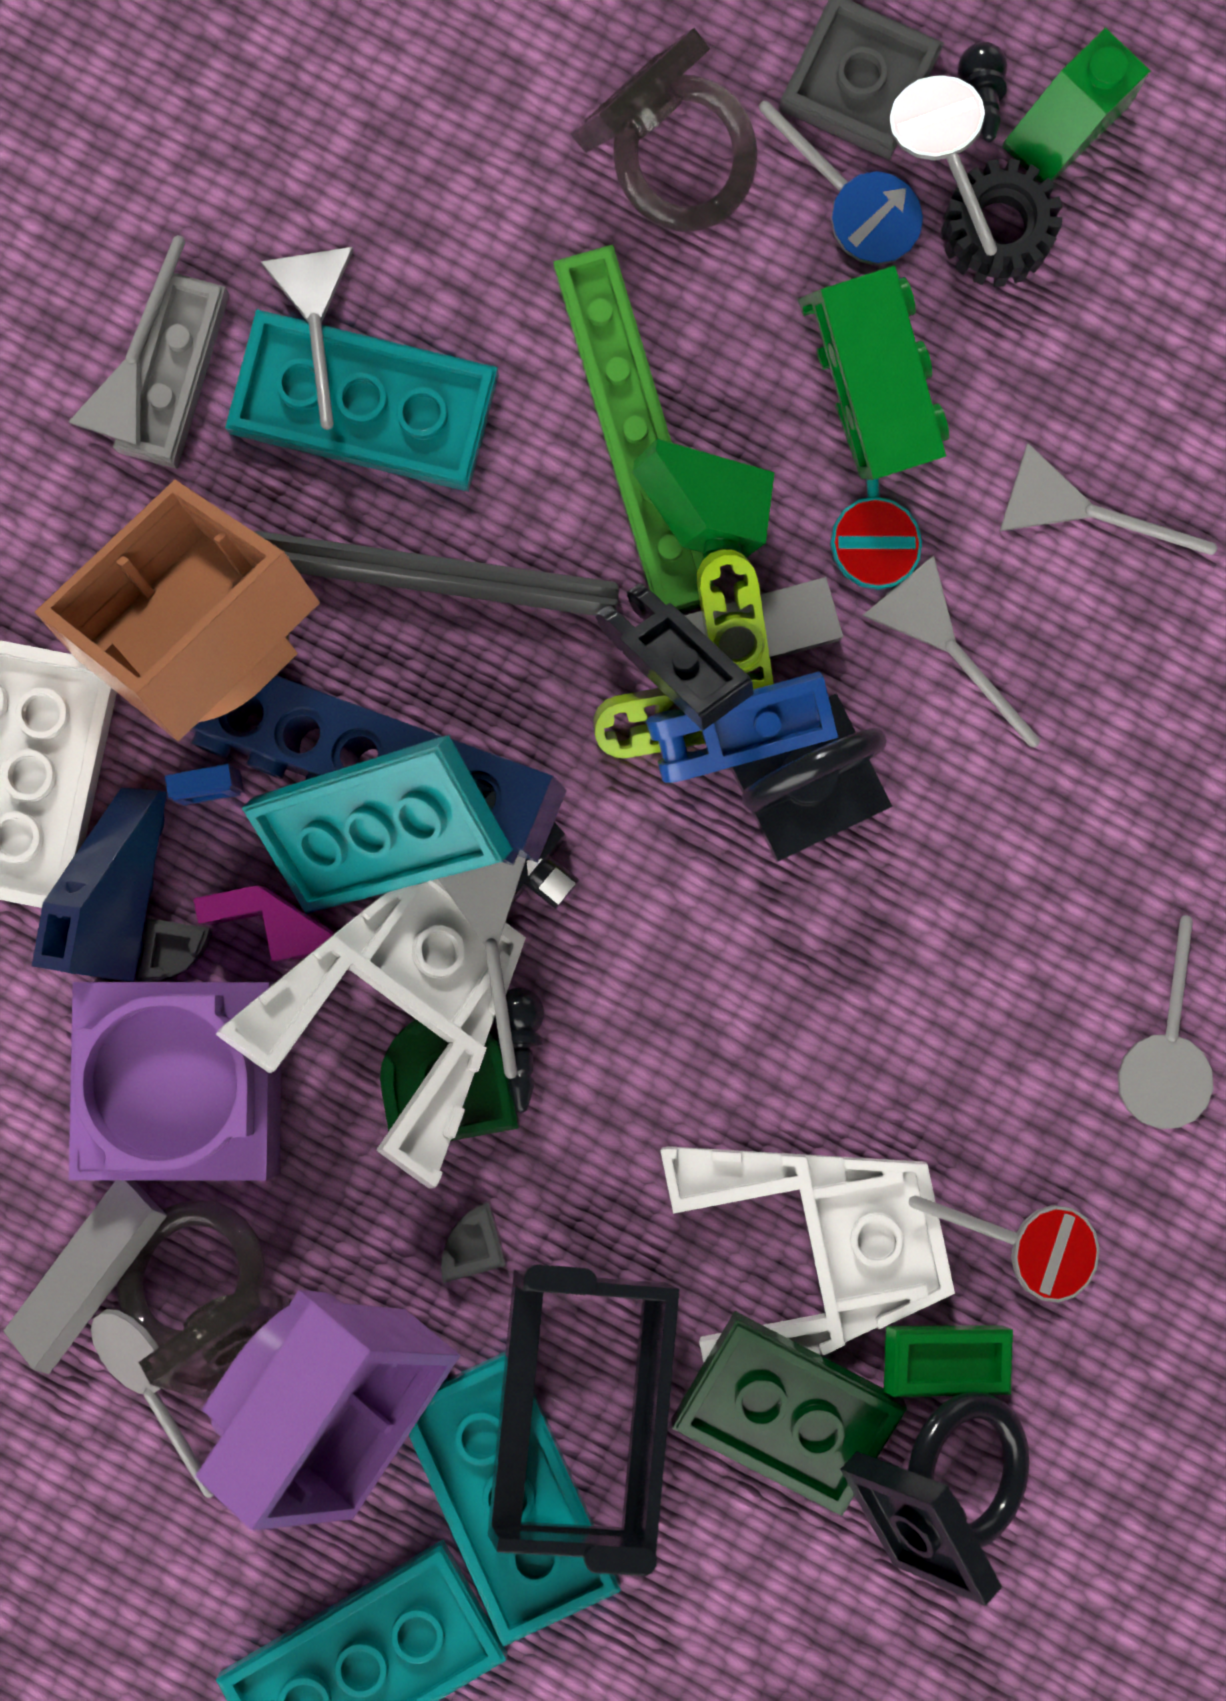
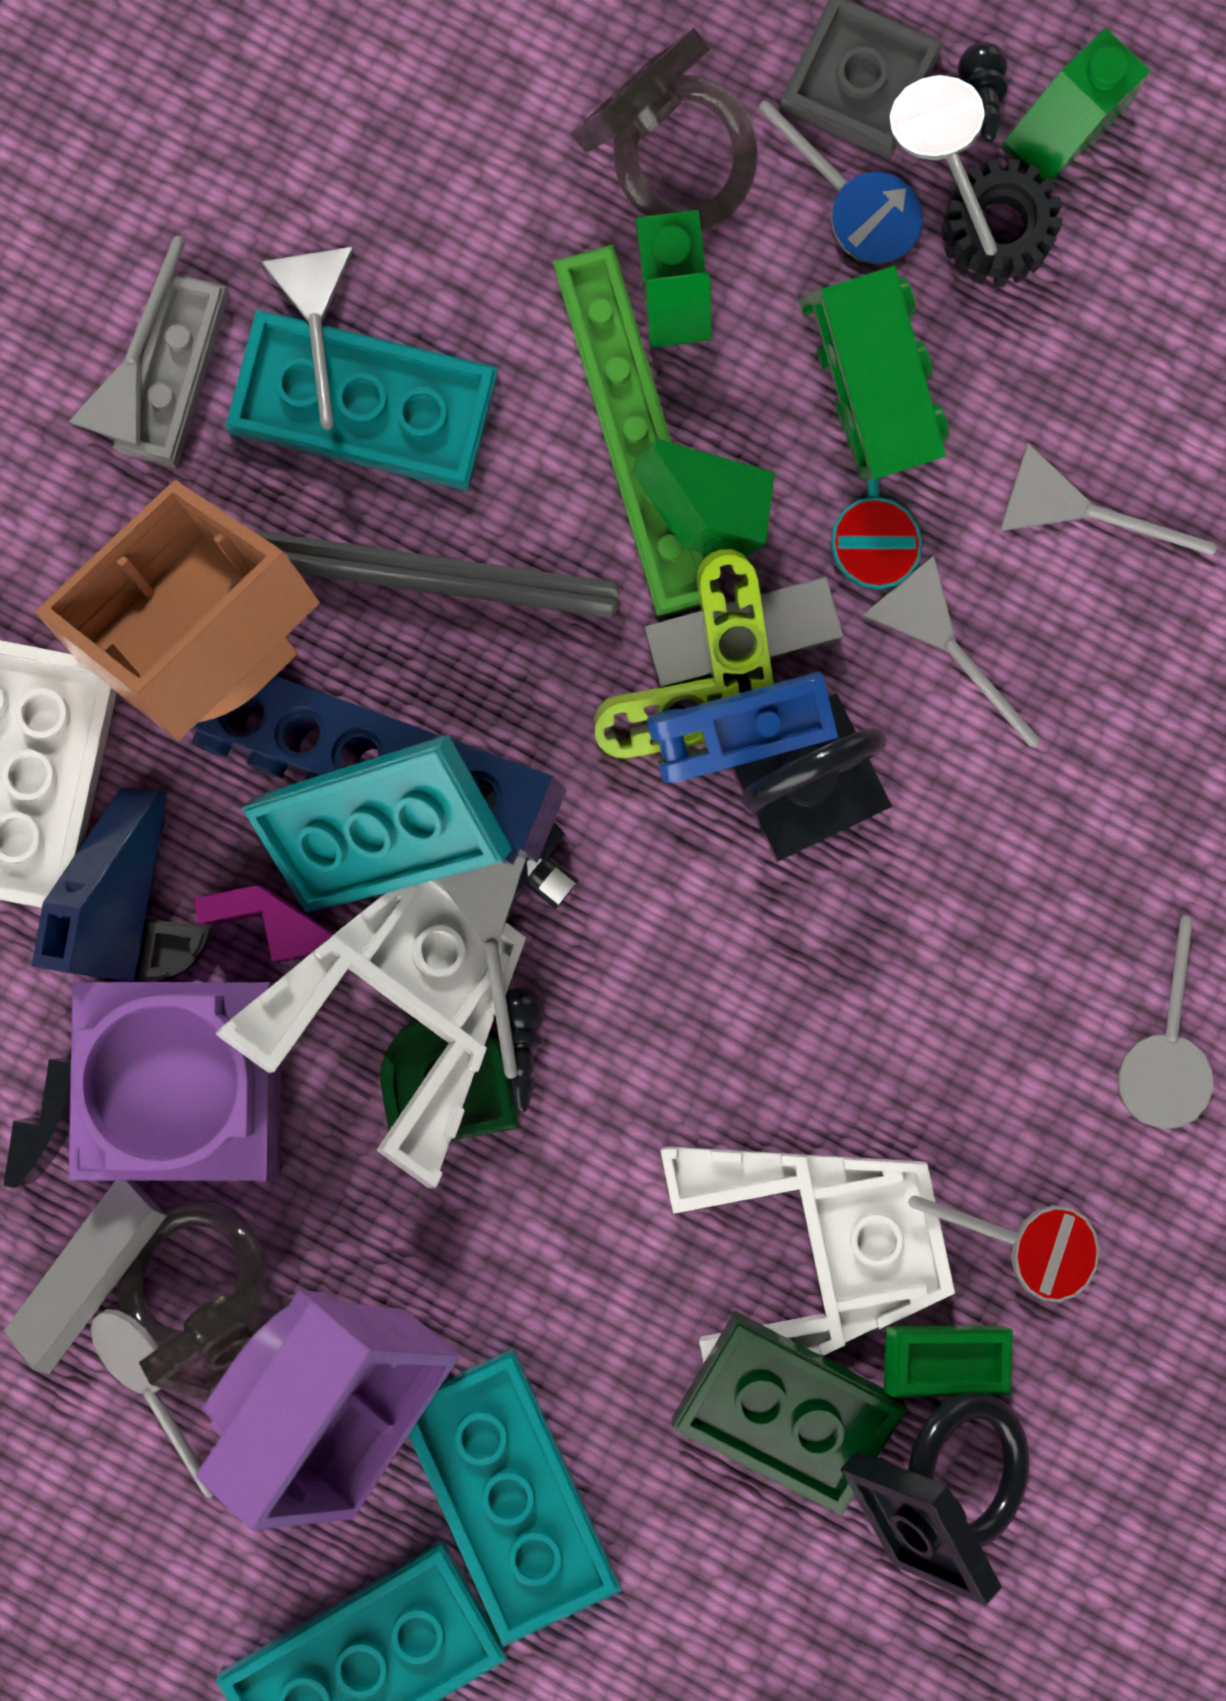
blue tile [165,764,244,806] -> none
dark grey tile [441,1201,507,1283] -> none
black piece [487,1264,680,1576] -> none
black hinge [595,583,754,731] -> none
none -> black slope [3,1057,71,1188]
none -> green slope [635,210,712,348]

